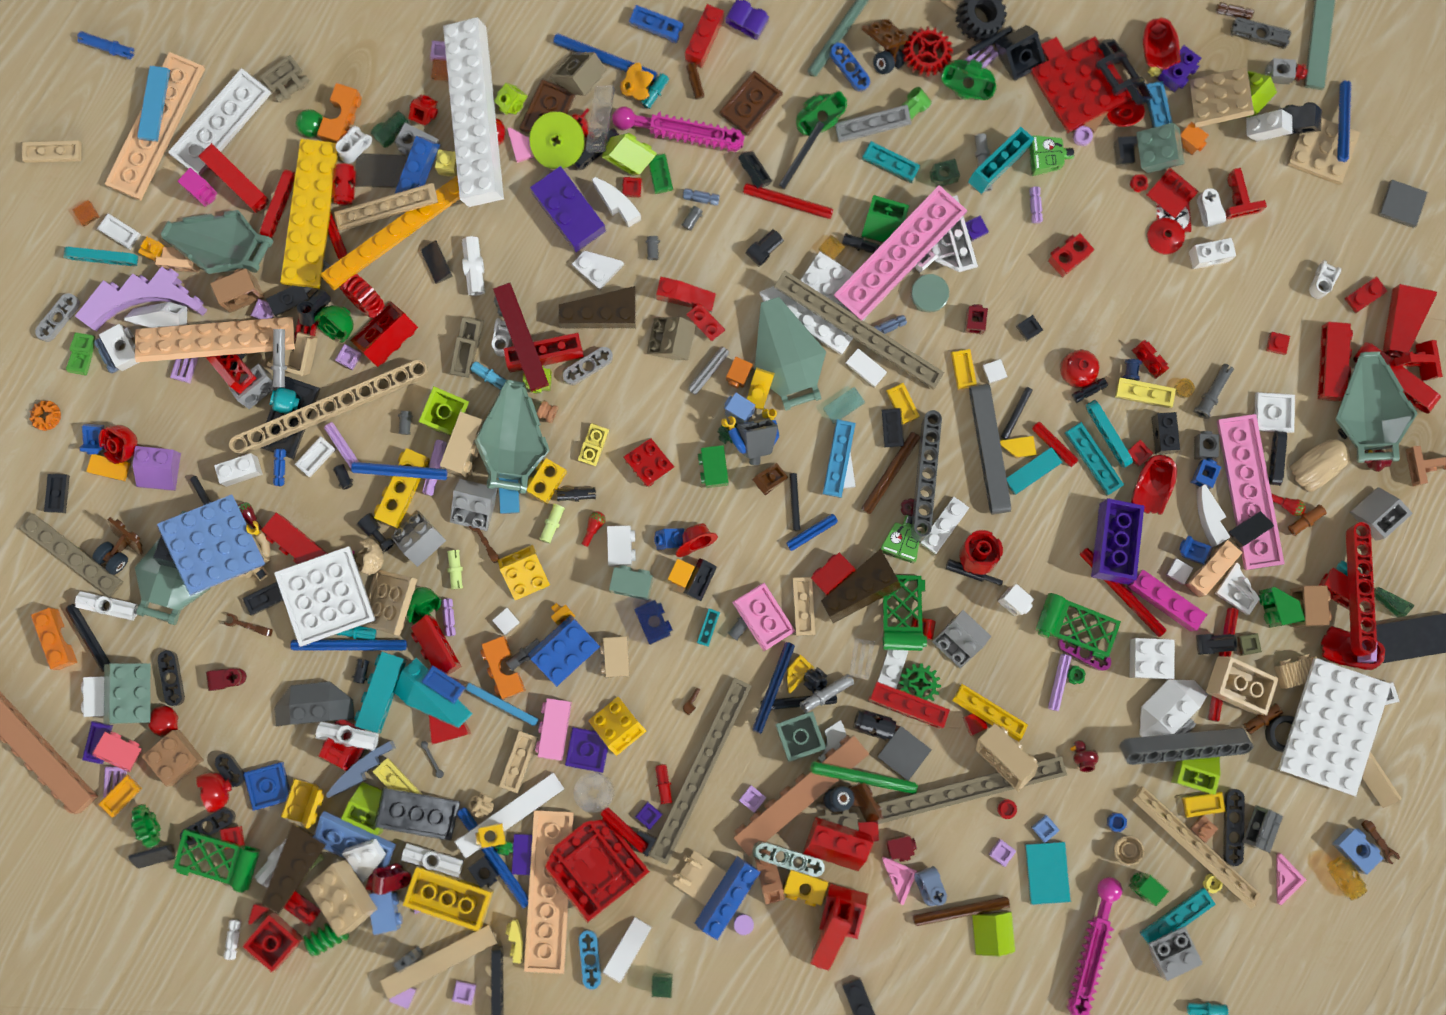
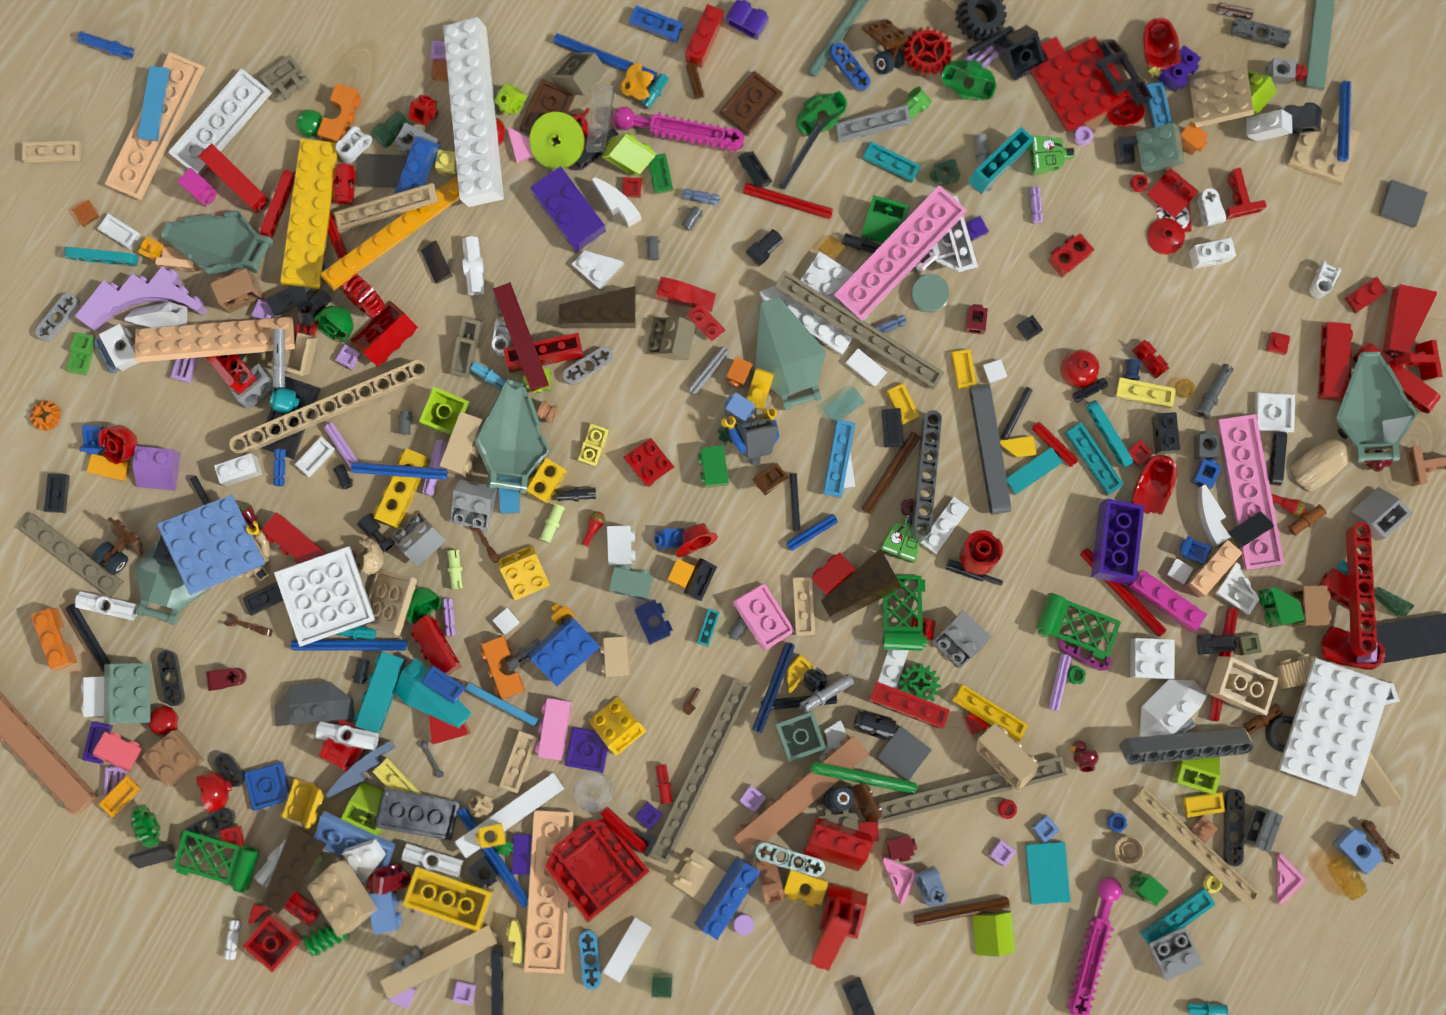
white brick [998,584,1034,616] -> none

